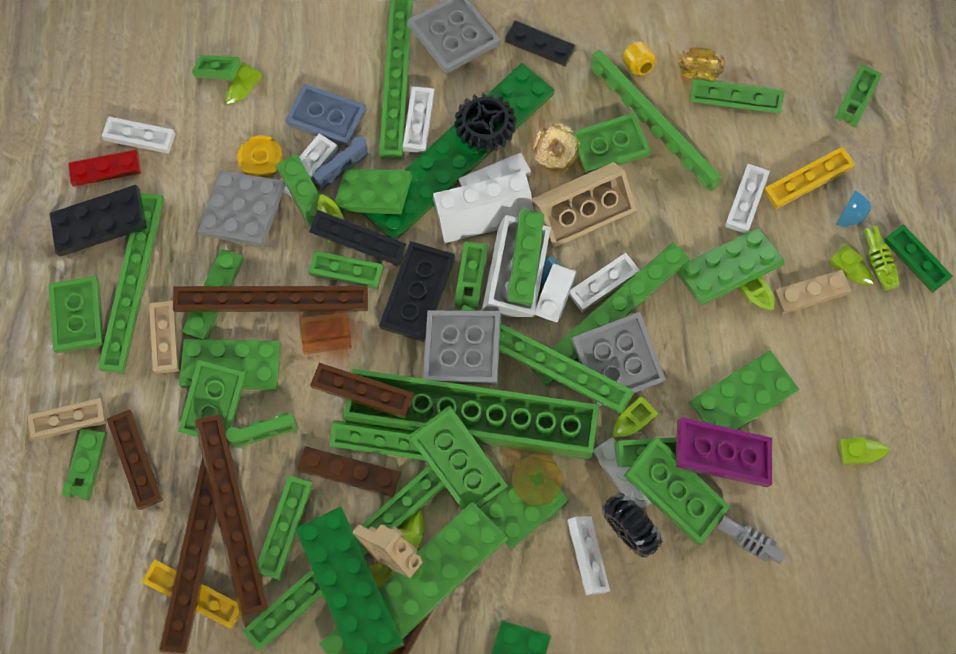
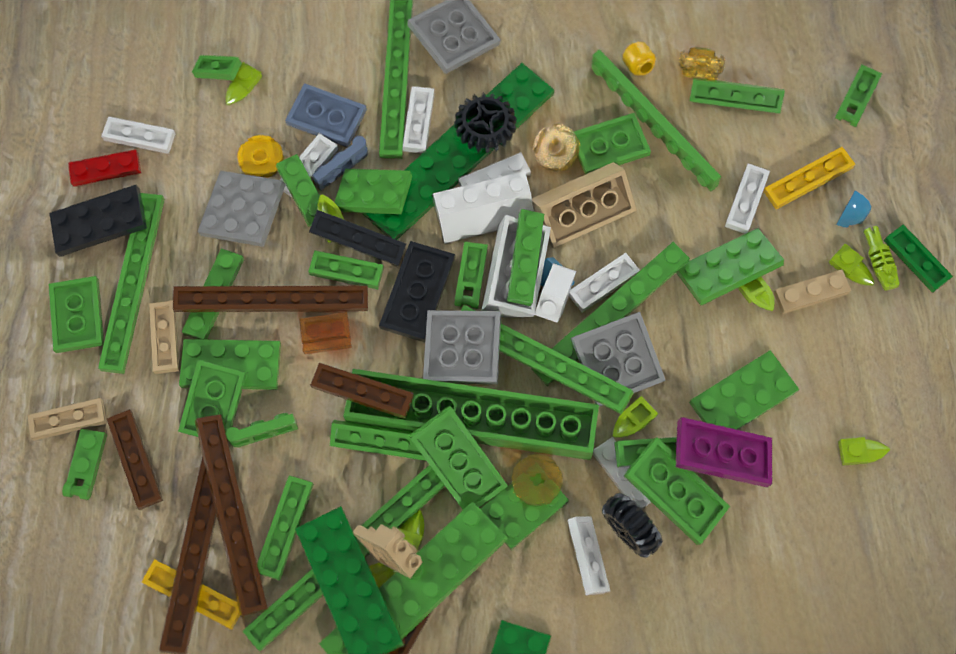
reddish brown plate [297,446,401,497] -> none
black plate [505,20,575,67] -> none
light grey hinge [717,515,786,564] -> none

